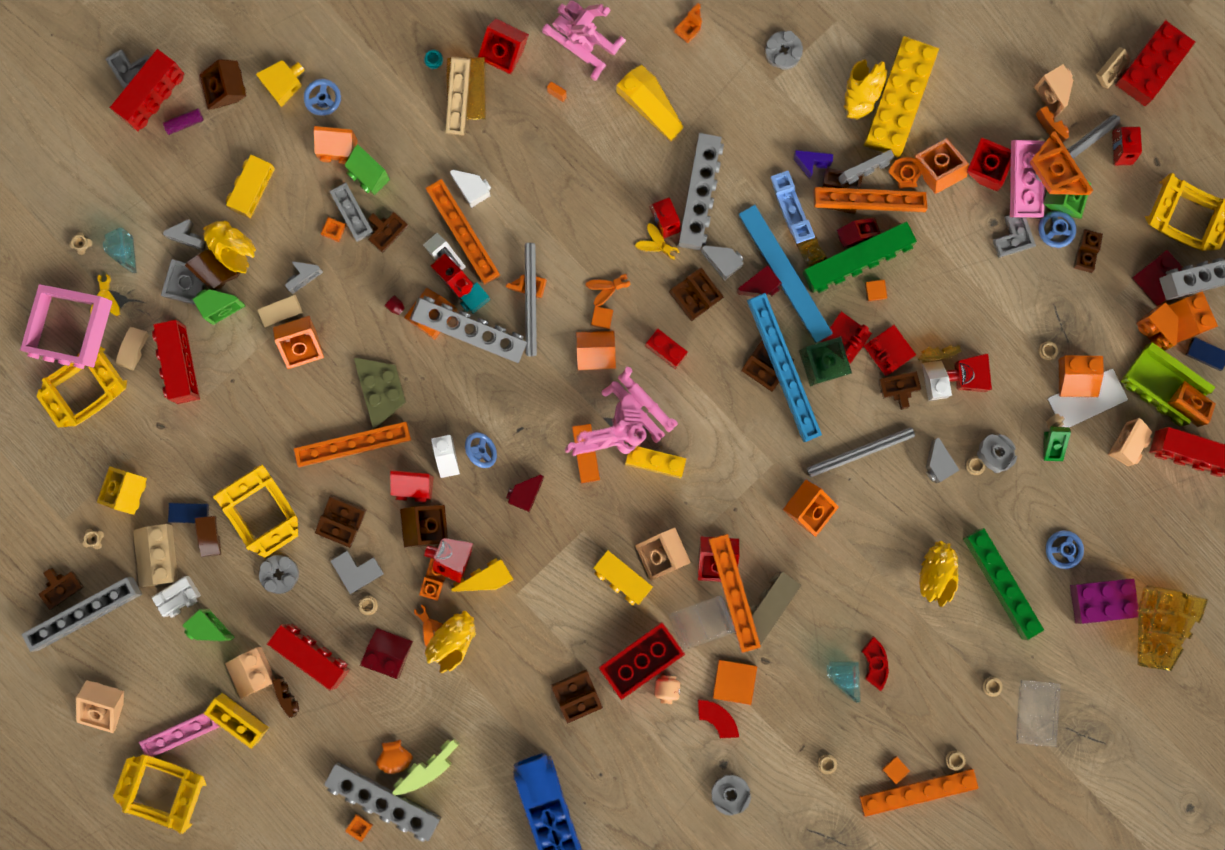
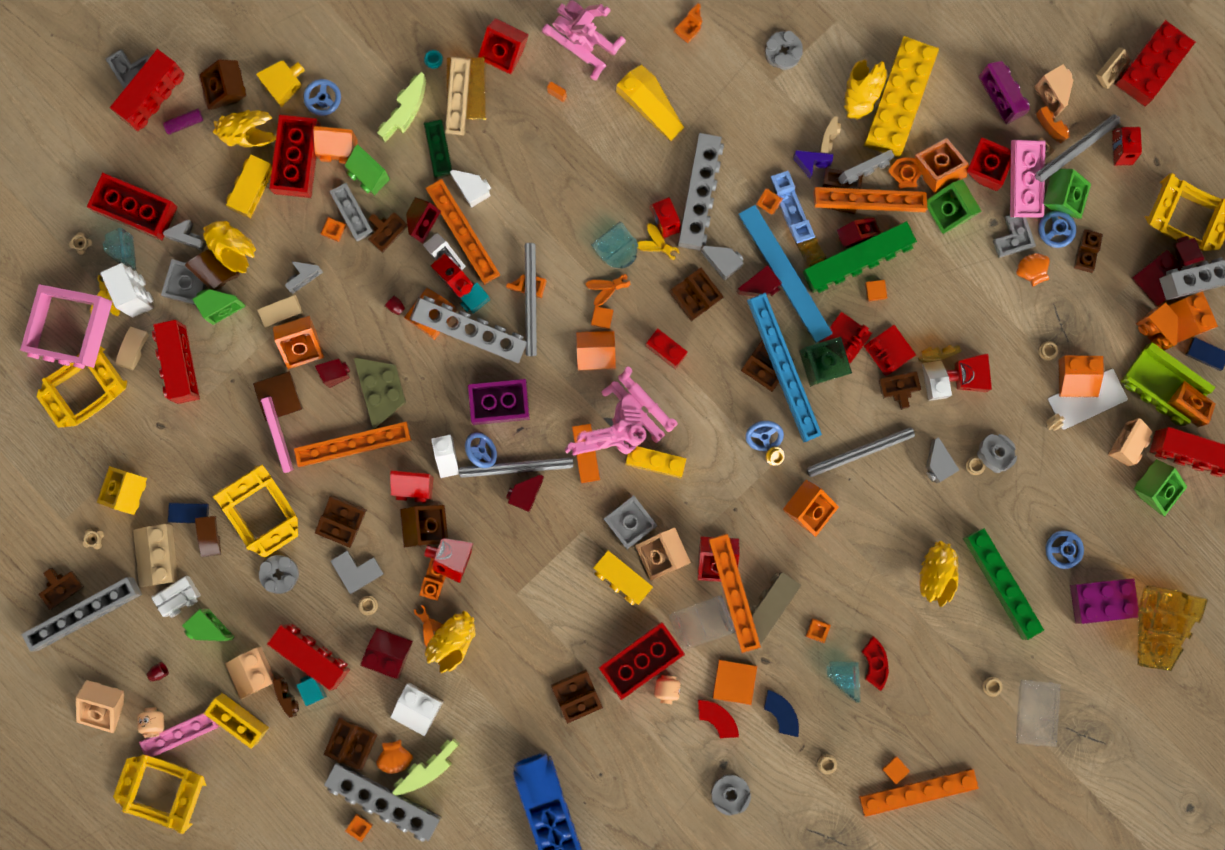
yellow slope [451,558,514,592] -> none
tan plate [945,750,966,770] -> none
orange wing [1030,131,1093,195] -> none
green slope [1043,427,1071,462] -> none
none -> red brick [87,172,178,241]
none -> white brick [100,263,153,318]
none -> light nougat head [138,707,164,738]
none -> dark red hose [146,662,169,682]
none -> yellow head [213,110,276,148]
none -> reddish brown slope [253,371,303,421]
none -> bright pink tile [261,397,294,473]
none -> red brick [269,115,321,198]
none -> teal brick [296,675,327,706]
none -> dark red slope [315,358,351,388]
none -> reddish brown slope [323,718,378,771]
none -> yellowish green slope [377,72,426,142]
none -> white slope [391,683,444,736]
none -> dark red slope [406,197,441,244]
none -> dark green tile [424,119,452,178]
none -> light grey axle [459,458,573,478]
none -> magenta brick [468,379,530,425]
none -> clear light blue slope [591,222,638,268]
none -> light grey plate [604,496,657,549]
none -> medium blue piece [745,421,784,451]
none -> orange plate [756,188,783,215]
none -> dark blue tile [764,690,799,737]
none -> yellow plate [765,446,784,466]
none -> orange tile [805,618,831,643]
none -> tan slope [819,116,841,154]
none -> bright green slope [927,179,982,234]
none -> magenta slope [979,61,1030,125]
none -> orange animal [1016,253,1050,287]
none -> bright green slope [1134,459,1187,517]
none -> dark red slope [1173,236,1205,266]

